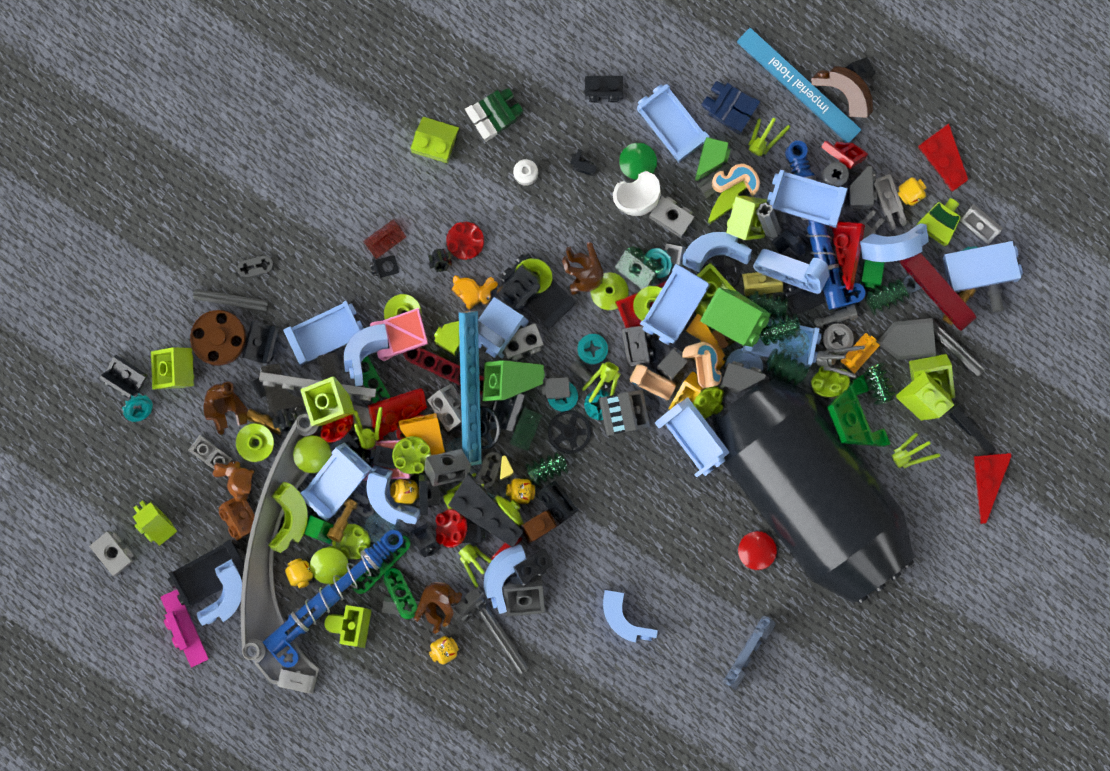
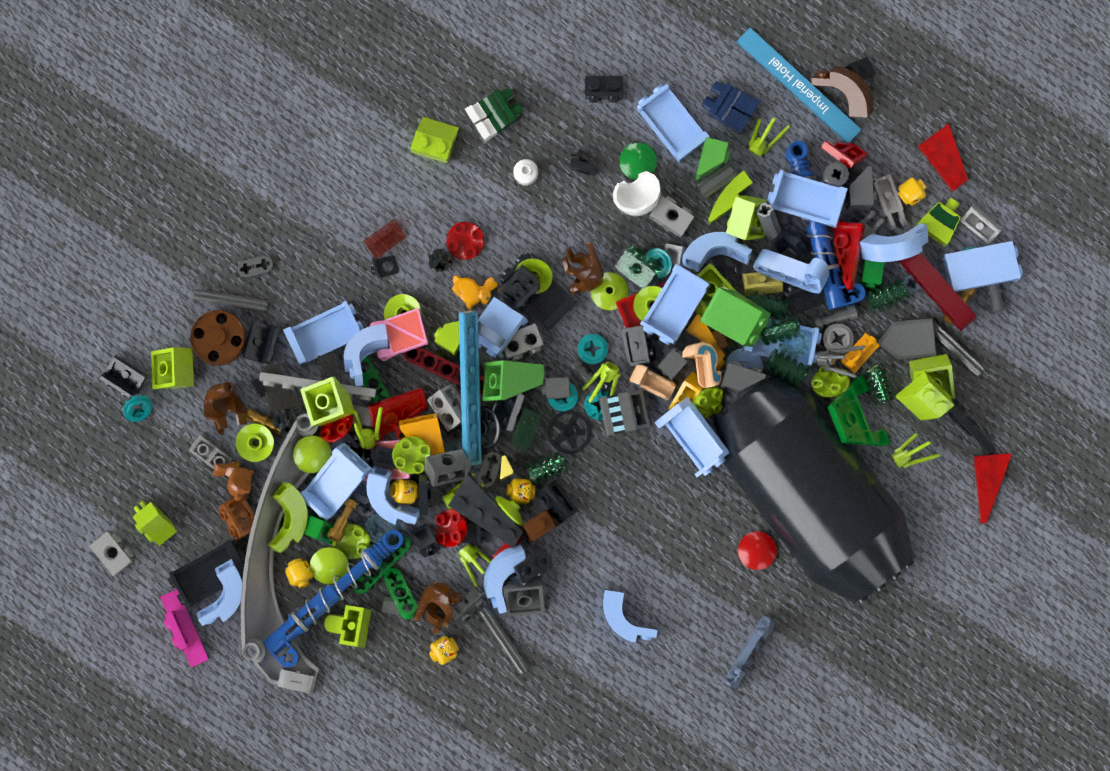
light nougat animal [712,164,760,197] -> none

